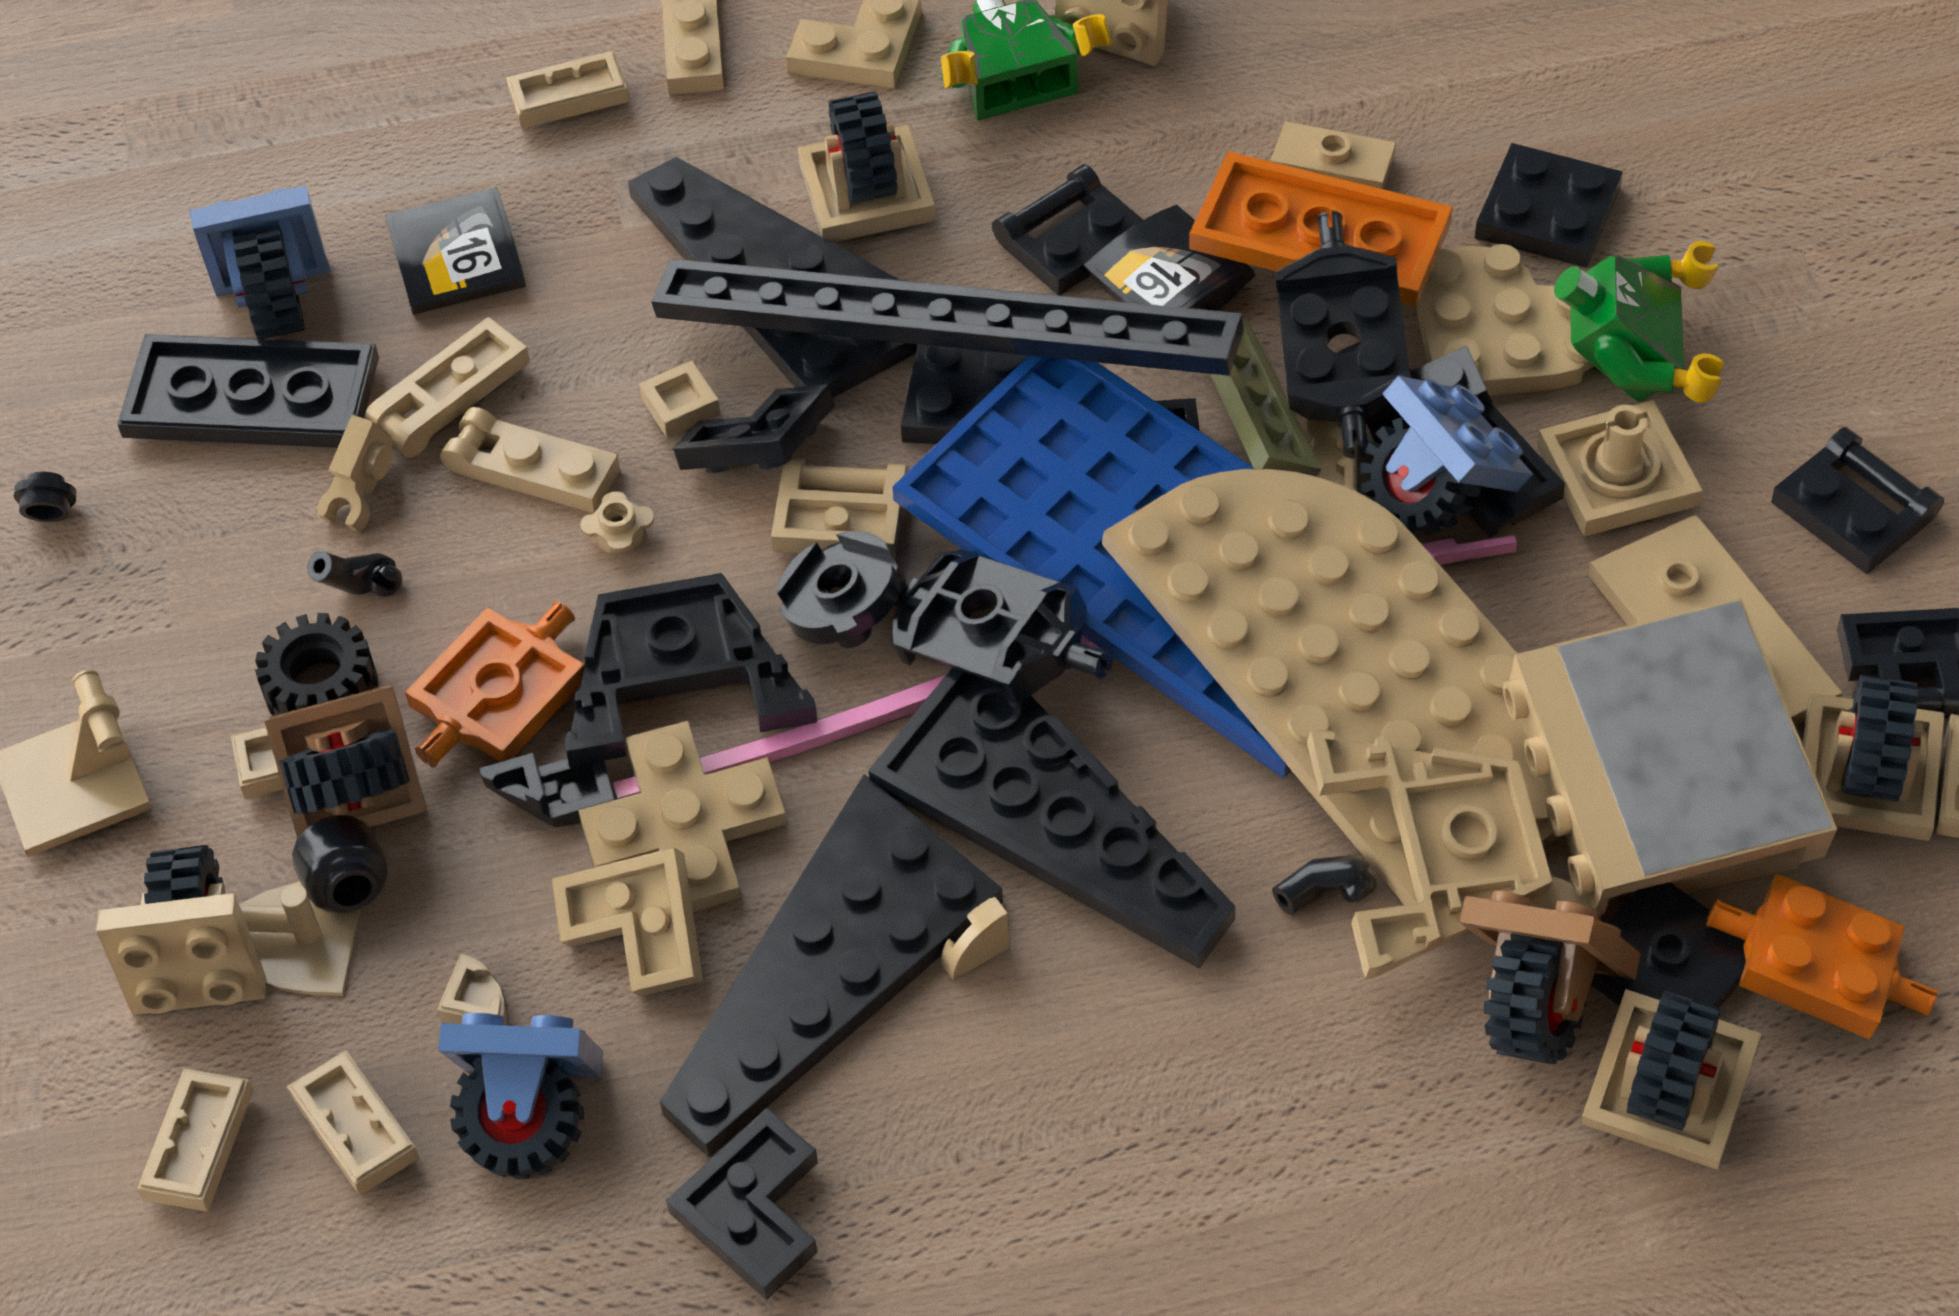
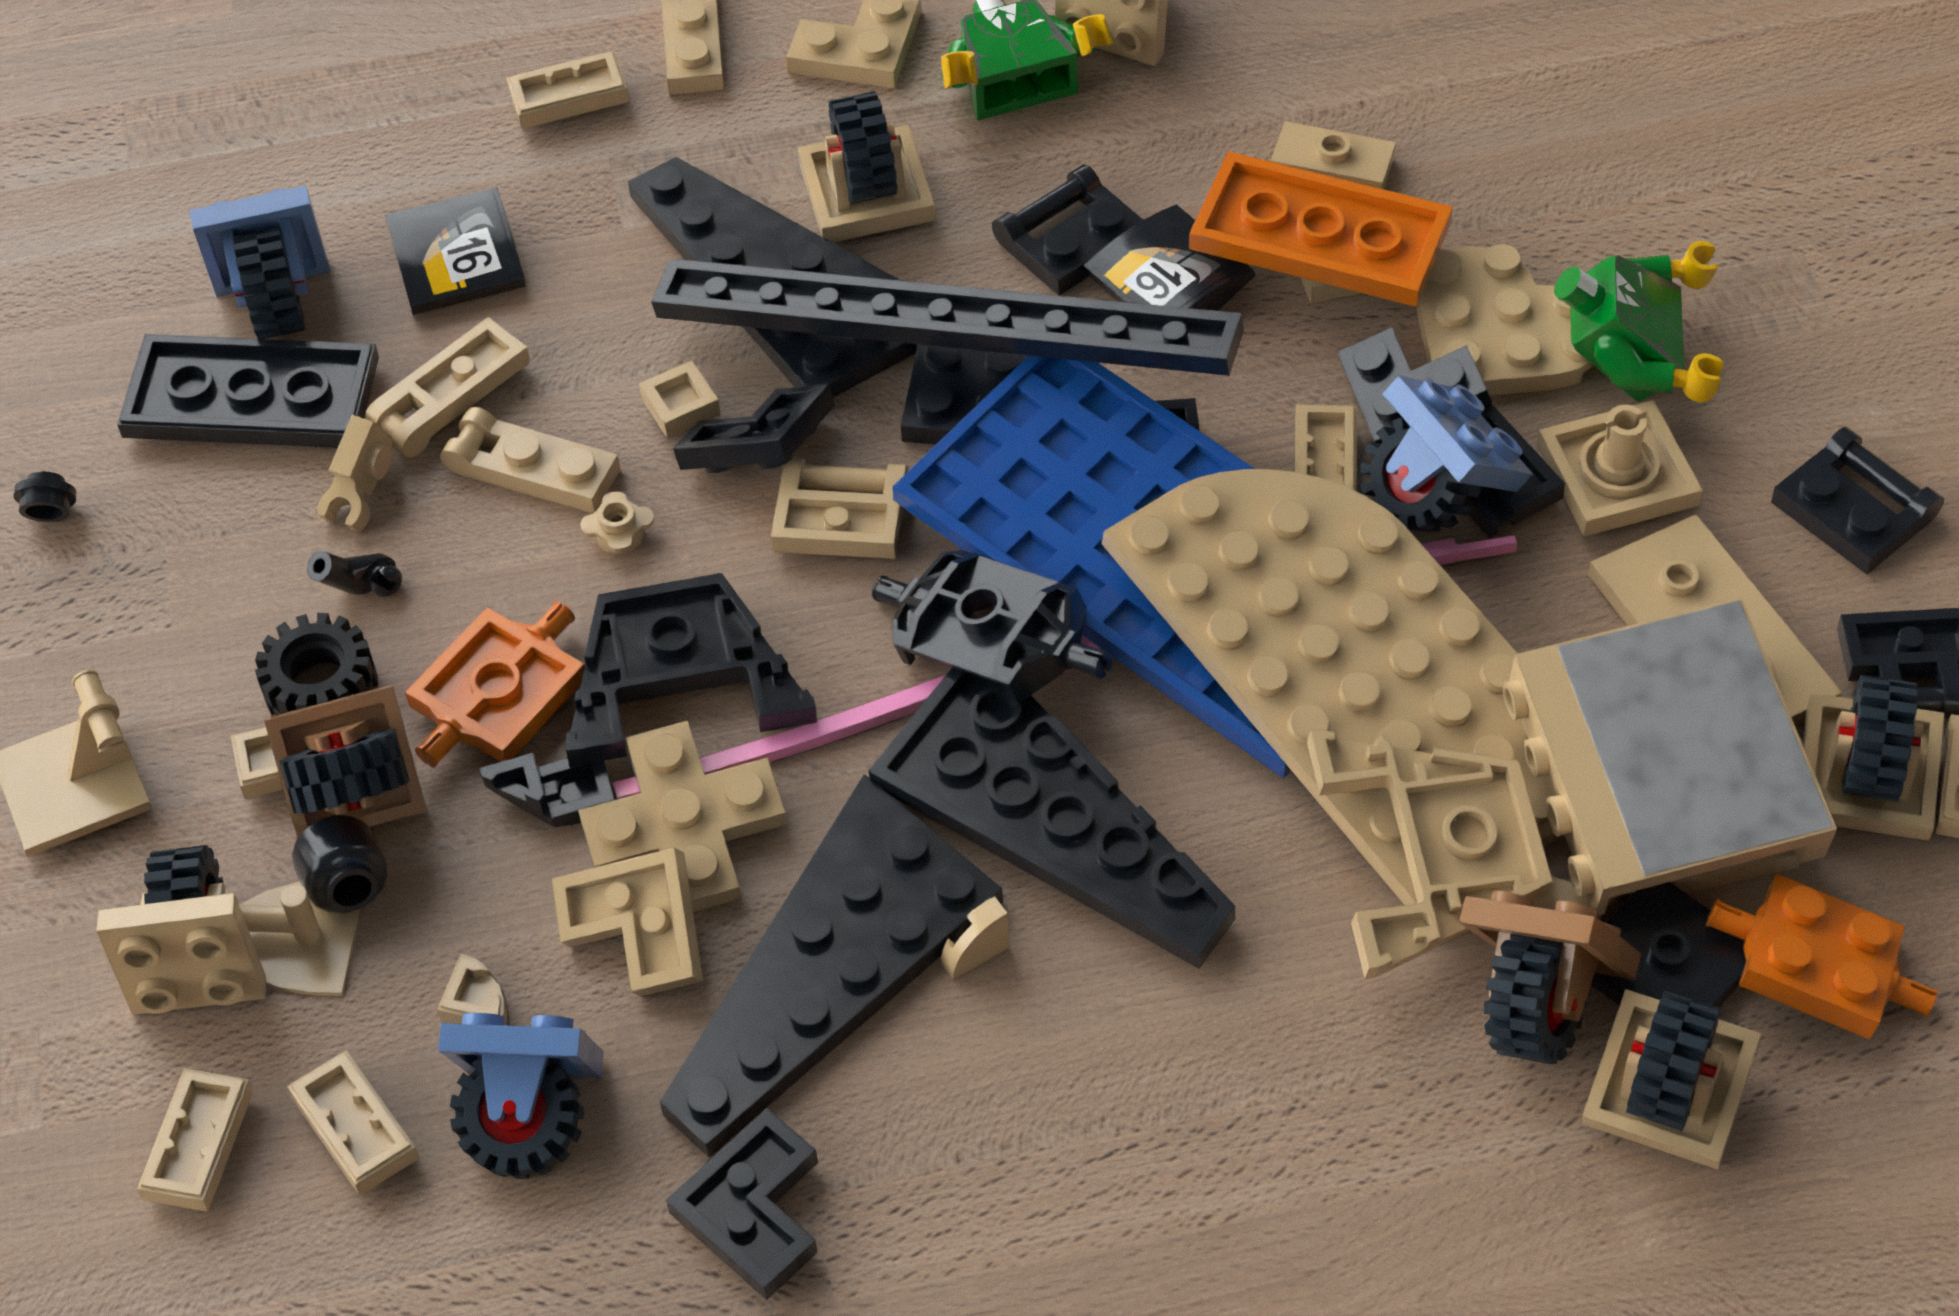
black plate [777,531,906,648] -> none
olive plate [1210,320,1321,477] -> none
black arm [1272,855,1376,915] -> none
black plate [1275,211,1411,459] -> none
black plate [1475,143,1623,268] -> none

